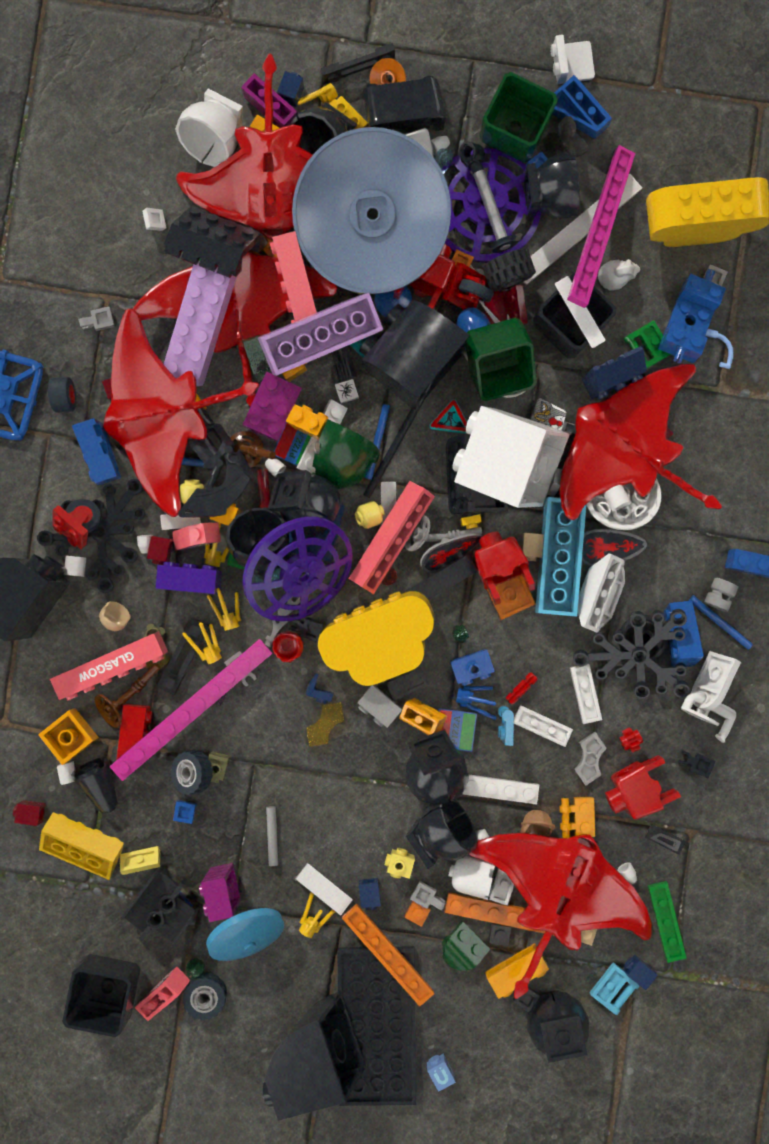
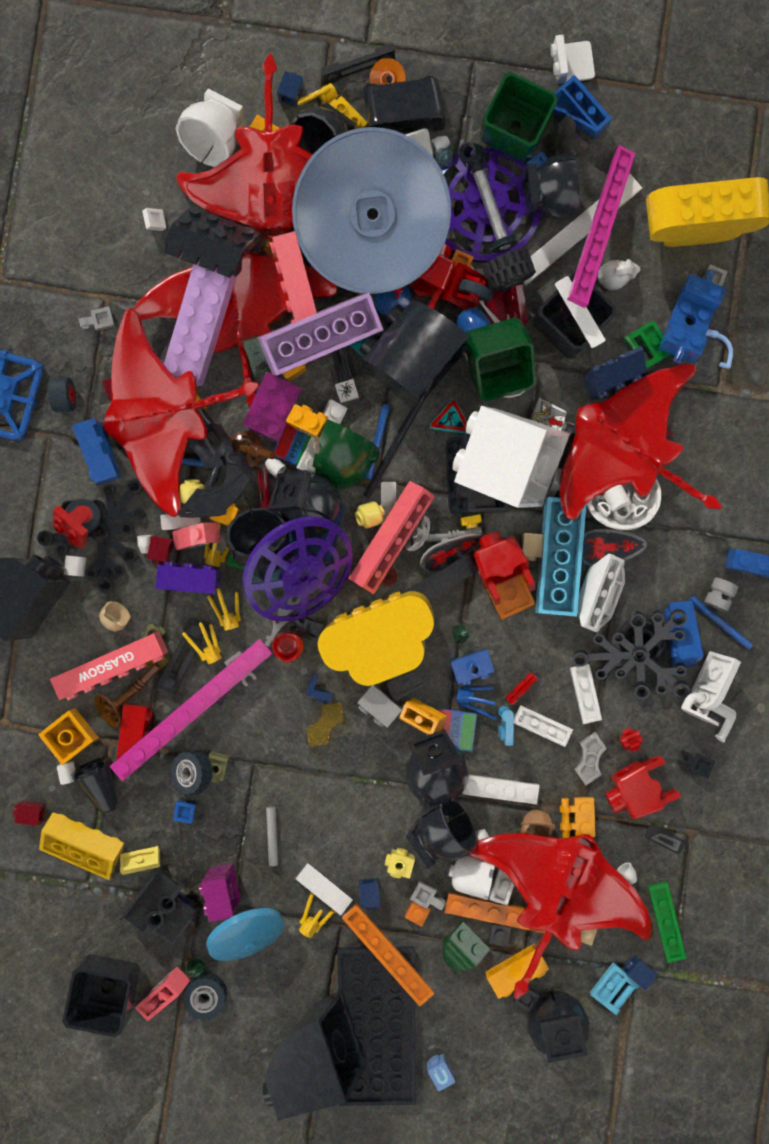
magenta brick [241,73,298,128] -> none

